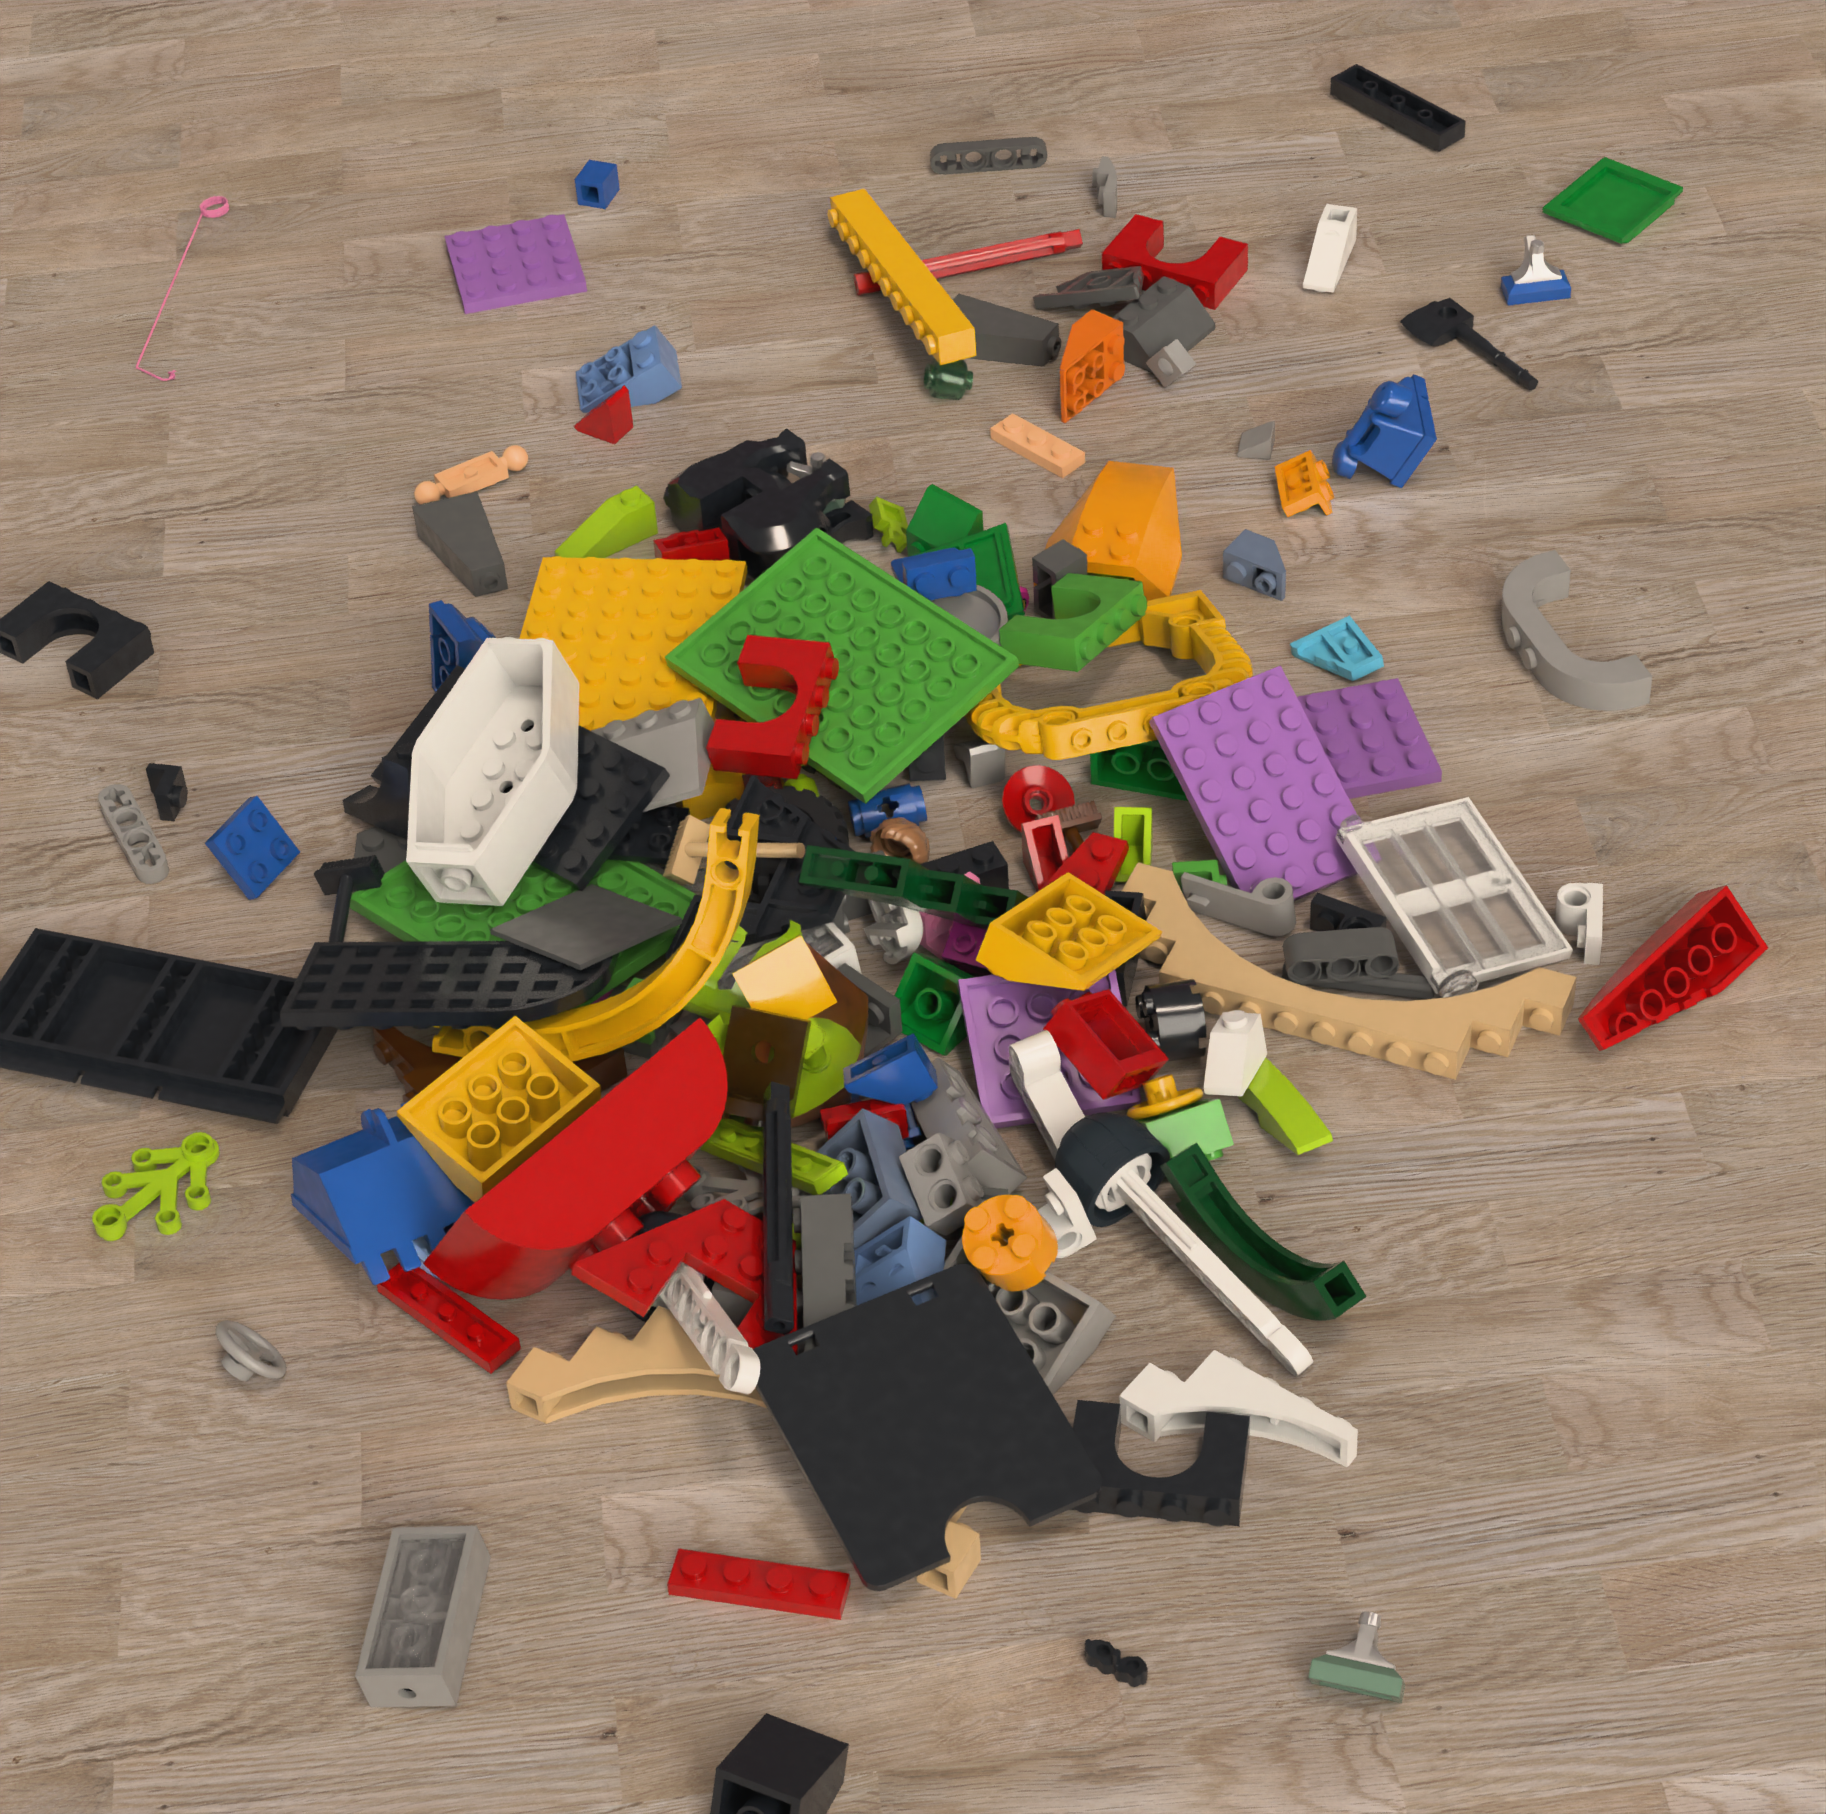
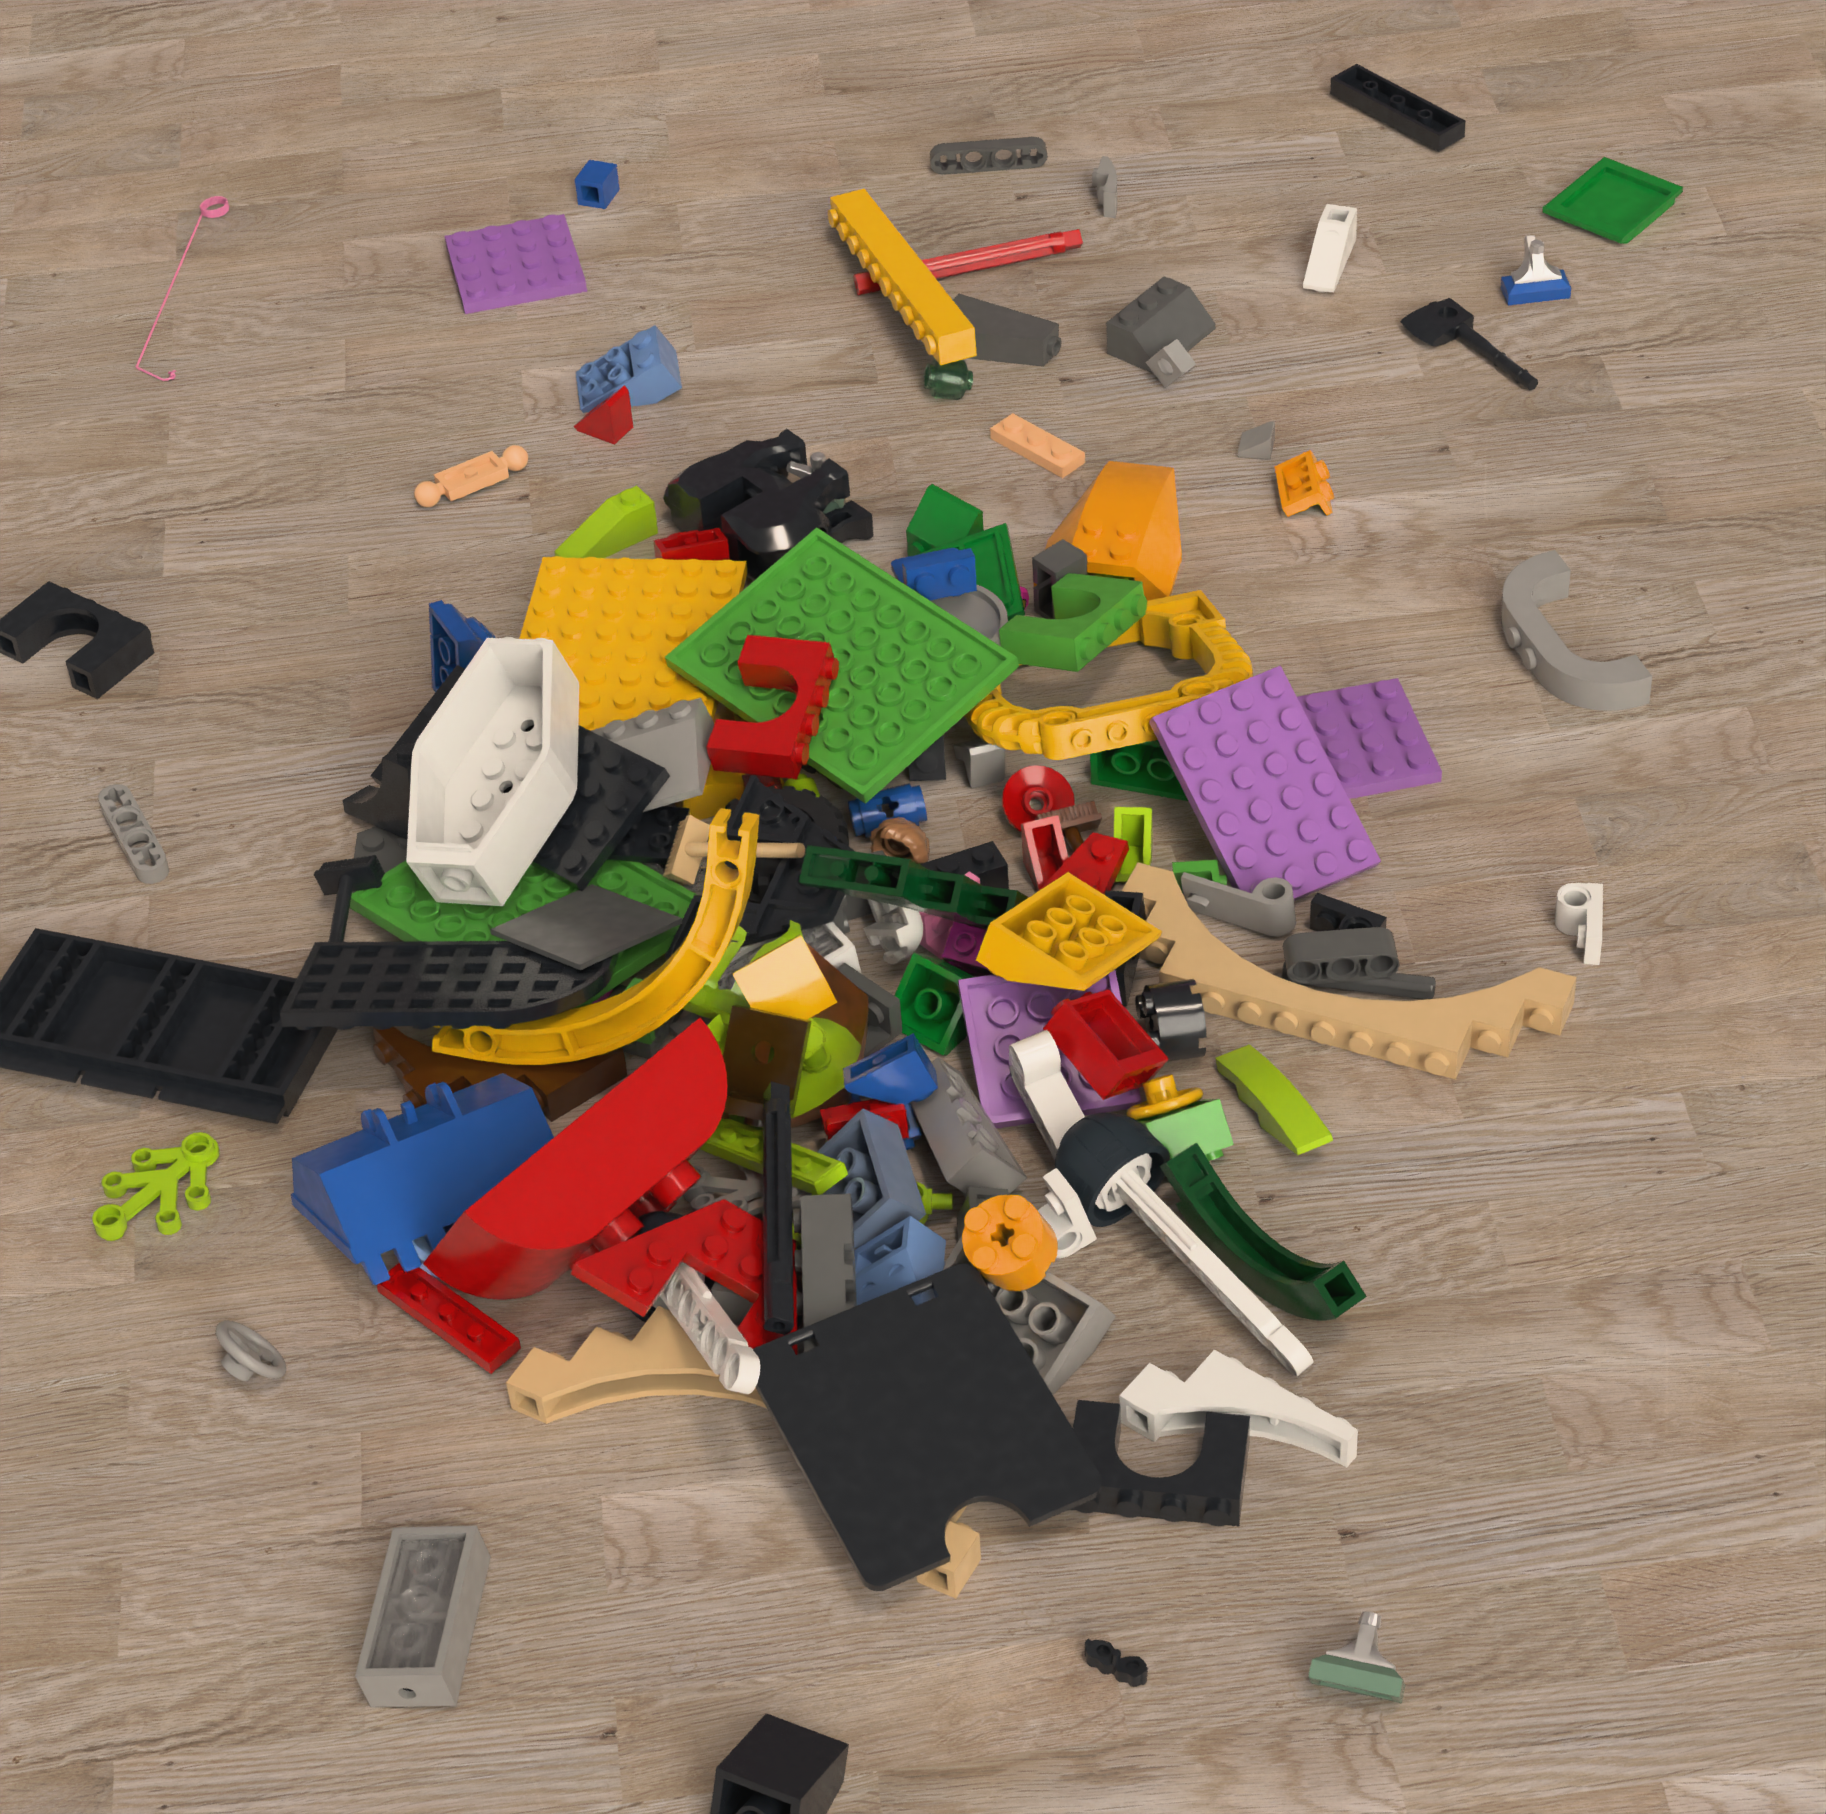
black bracket [146,763,188,822] -> none
blue plate [205,795,300,900] -> none
yellow slope [396,1016,601,1202] -> none
dark grey slope [412,492,508,597] -> none
red plate [667,1548,851,1620] -> none
lime plate [869,496,908,553] -> none
light grey brick [899,1132,984,1236] -> none
dark grey wing [1033,266,1144,309] -> none
orange slope [1060,309,1125,423] -> none
red arch [1102,214,1248,310] -> none
white slope [1204,1010,1267,1096] -> none
sand blue slope [1223,529,1286,601] -> none
medium azure wing [1290,615,1384,681] -> none
blue piece [1332,374,1437,488] -> none
clear door [1335,797,1573,998] -> none
red wedge [1578,885,1768,1051] -> none

